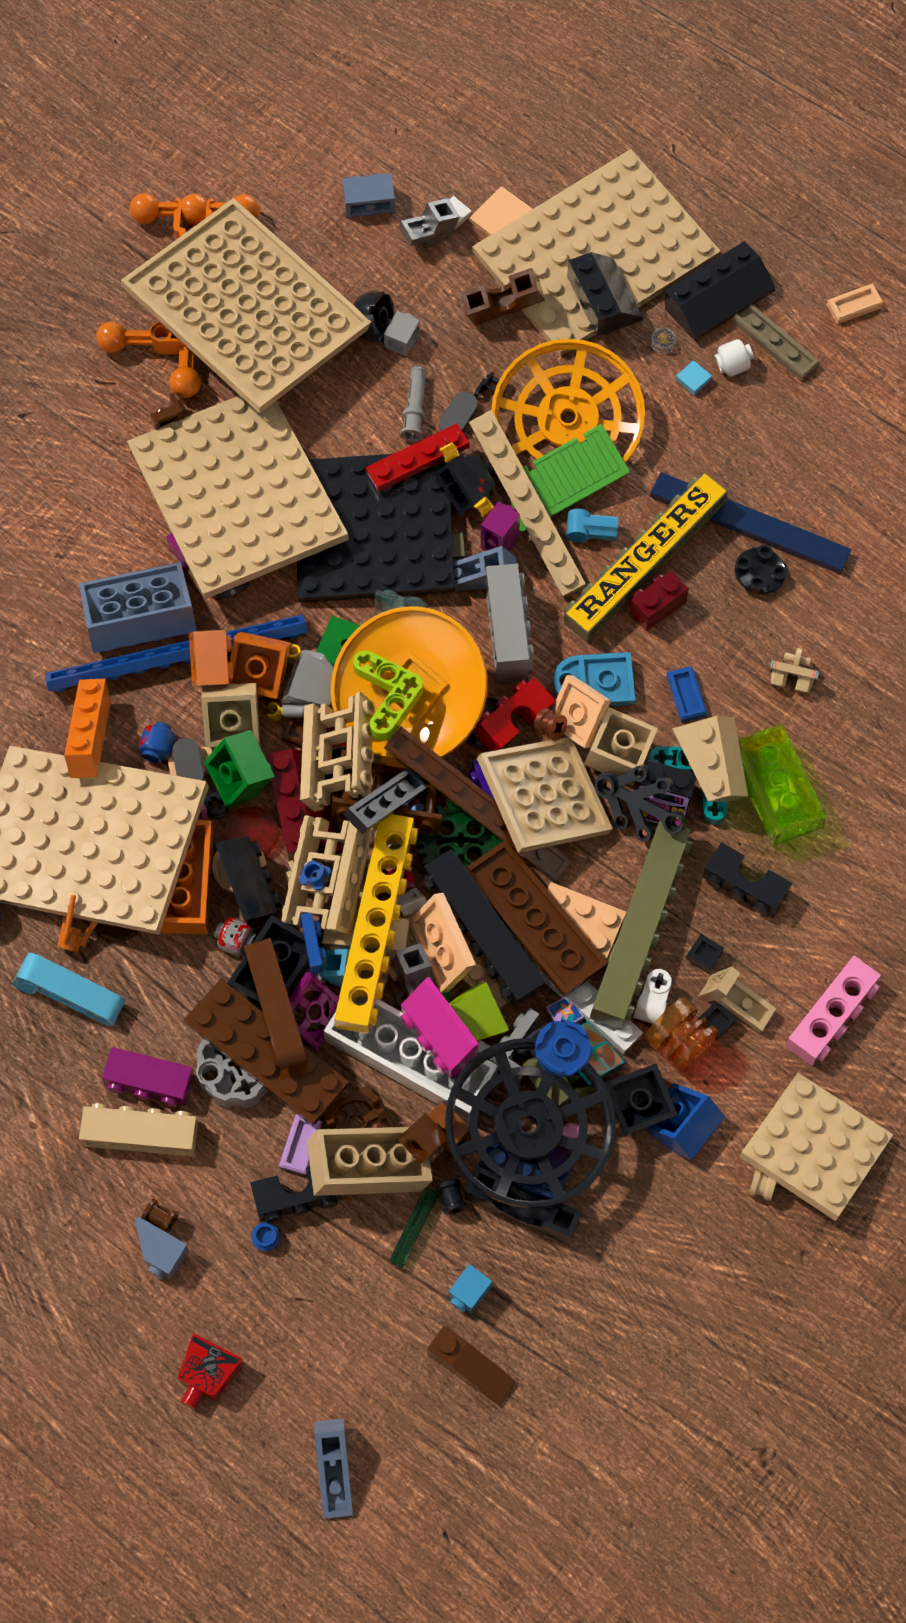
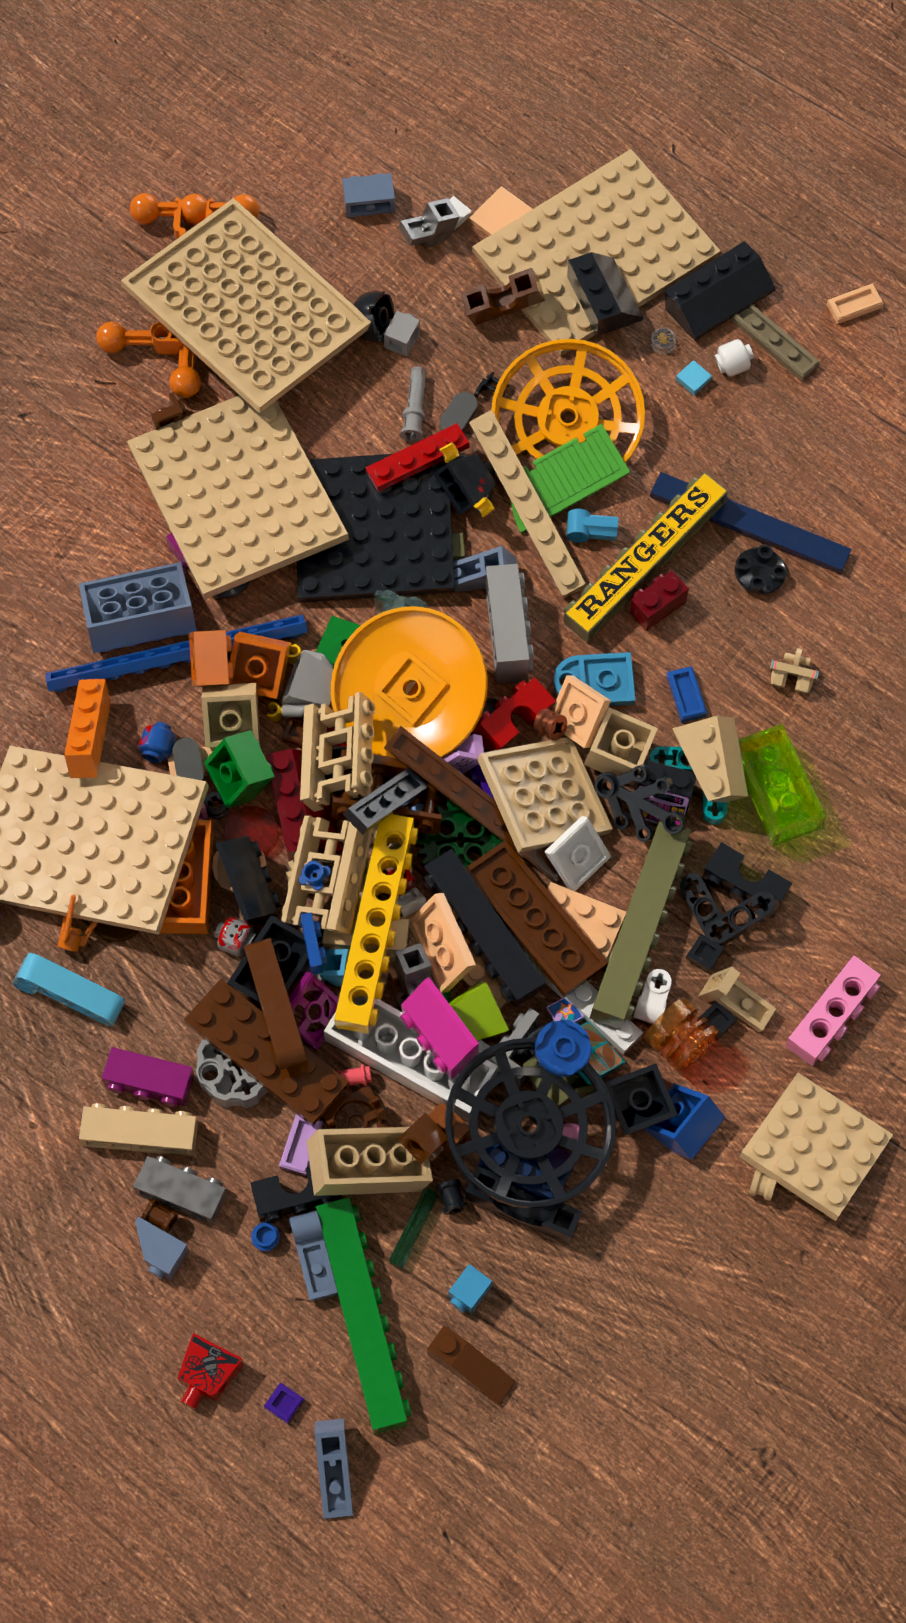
lime beam [353,650,423,741] -> none
magenta brick [480,502,520,551] -> none
none -> flat silver brick [133,1156,227,1226]
none -> dark purple tile [264,1382,305,1424]
none -> sand blue plate [289,1211,338,1302]
none -> green brick [316,1198,412,1435]
none -> coral pin [336,1064,372,1086]
none -> lavender panel [443,734,484,774]
none -> white tile [544,816,612,891]
none -> black beam [680,873,779,946]

